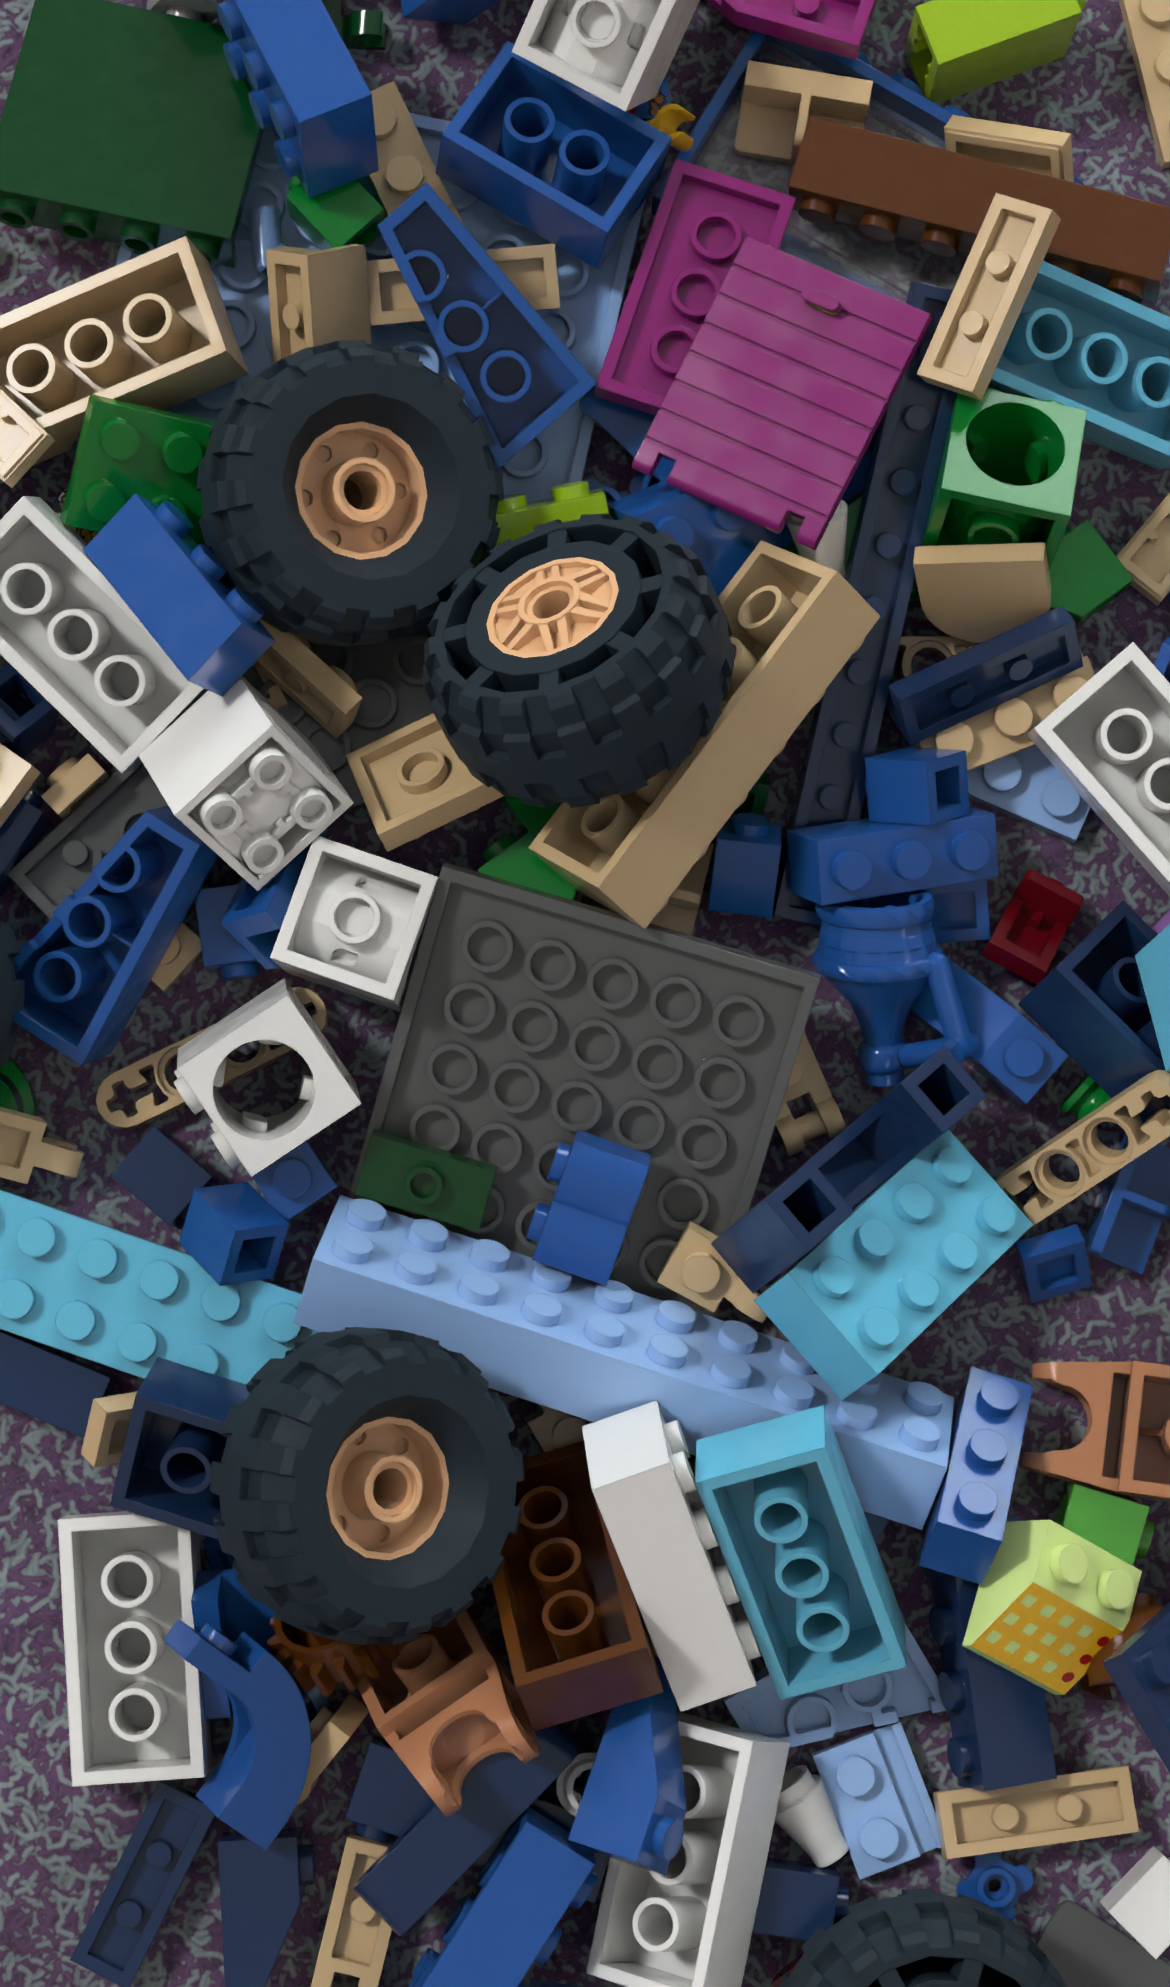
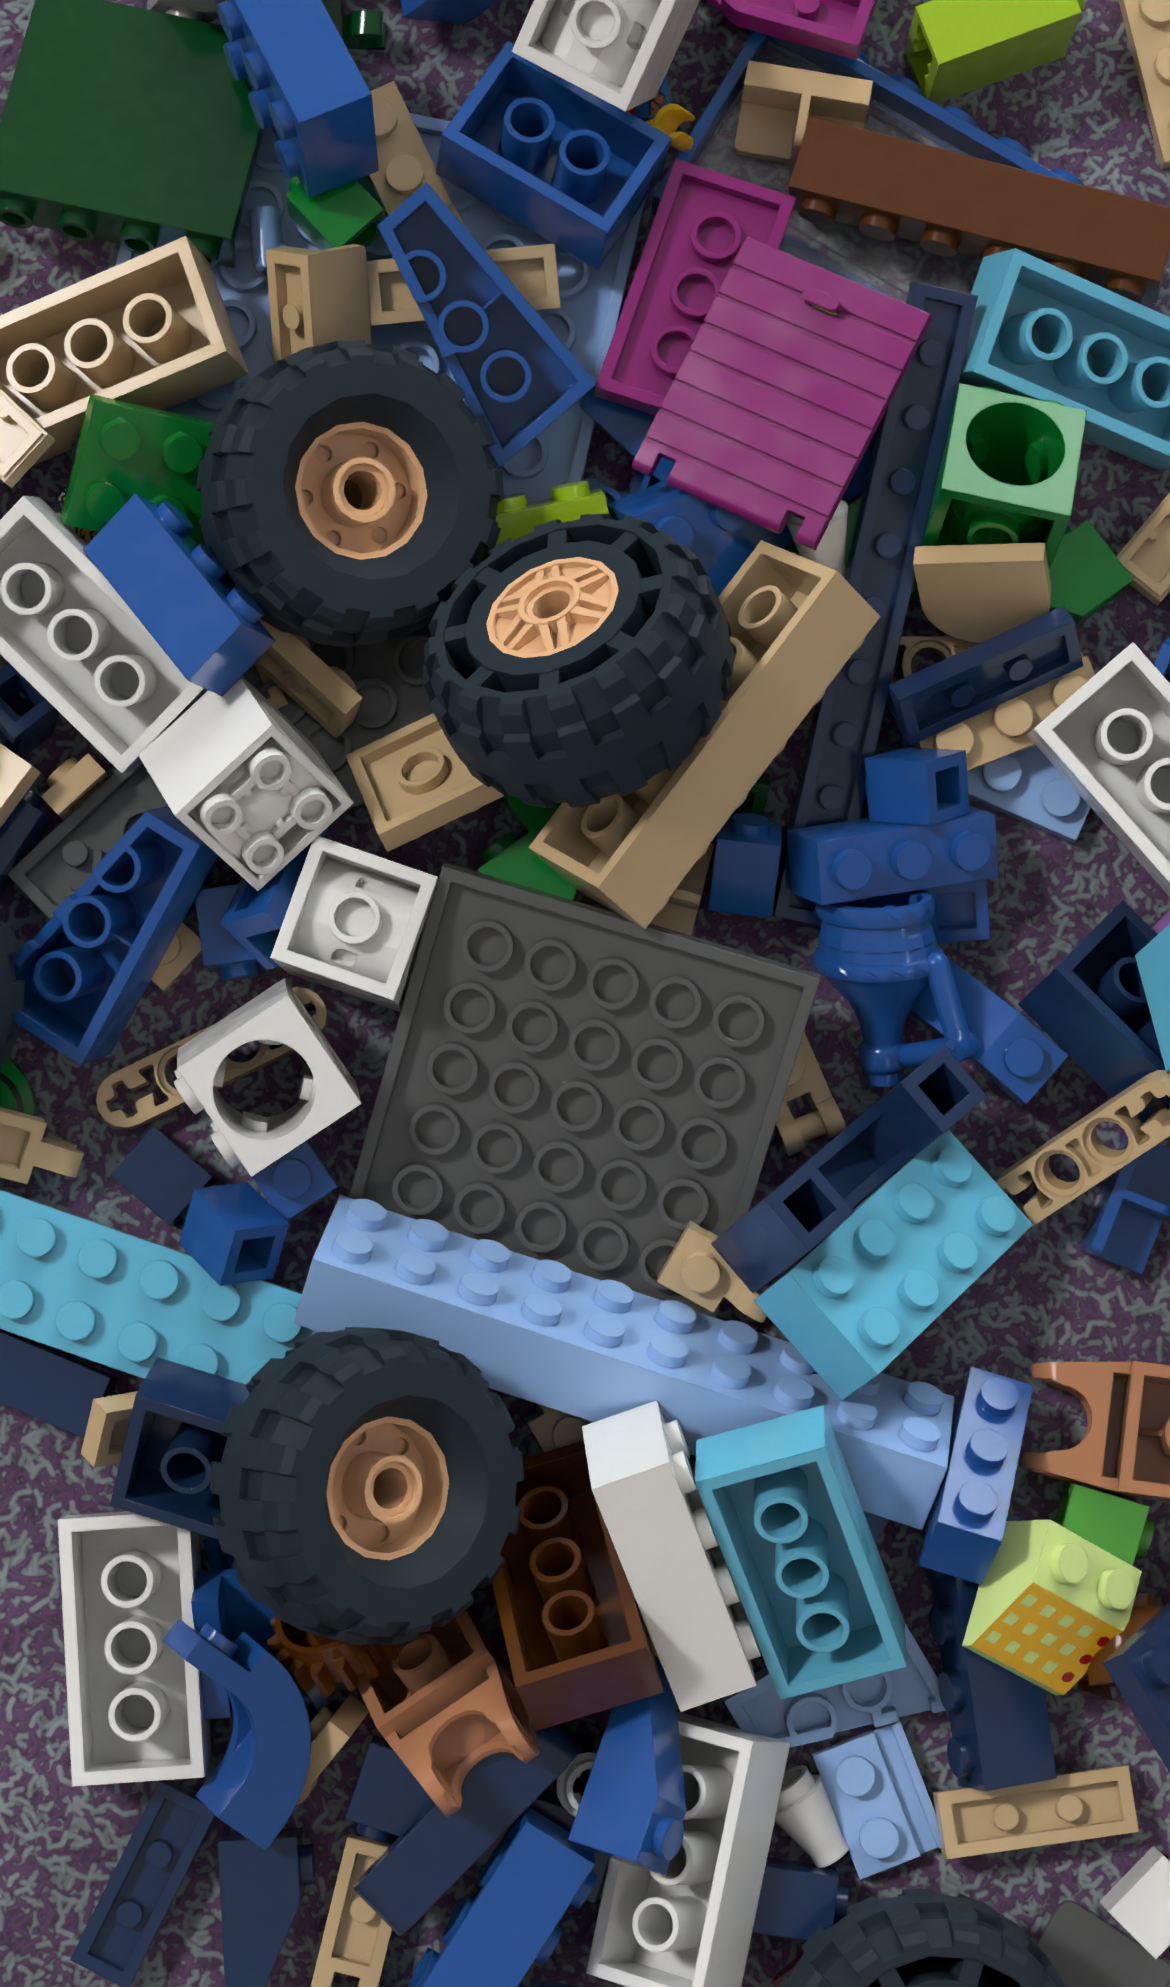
dark green plate [354,1129,498,1232] -> none
blue brick [526,1129,651,1286] -> none
tan plate [917,193,1061,401] -> none
tan tile [944,115,1074,182] -> none
blue plate [956,1852,1033,1920] -> none
dark red bracket [982,869,1084,985] -> none
blue plate [1015,1224,1092,1304] -> none
green bush [1058,1074,1111,1121] -> none

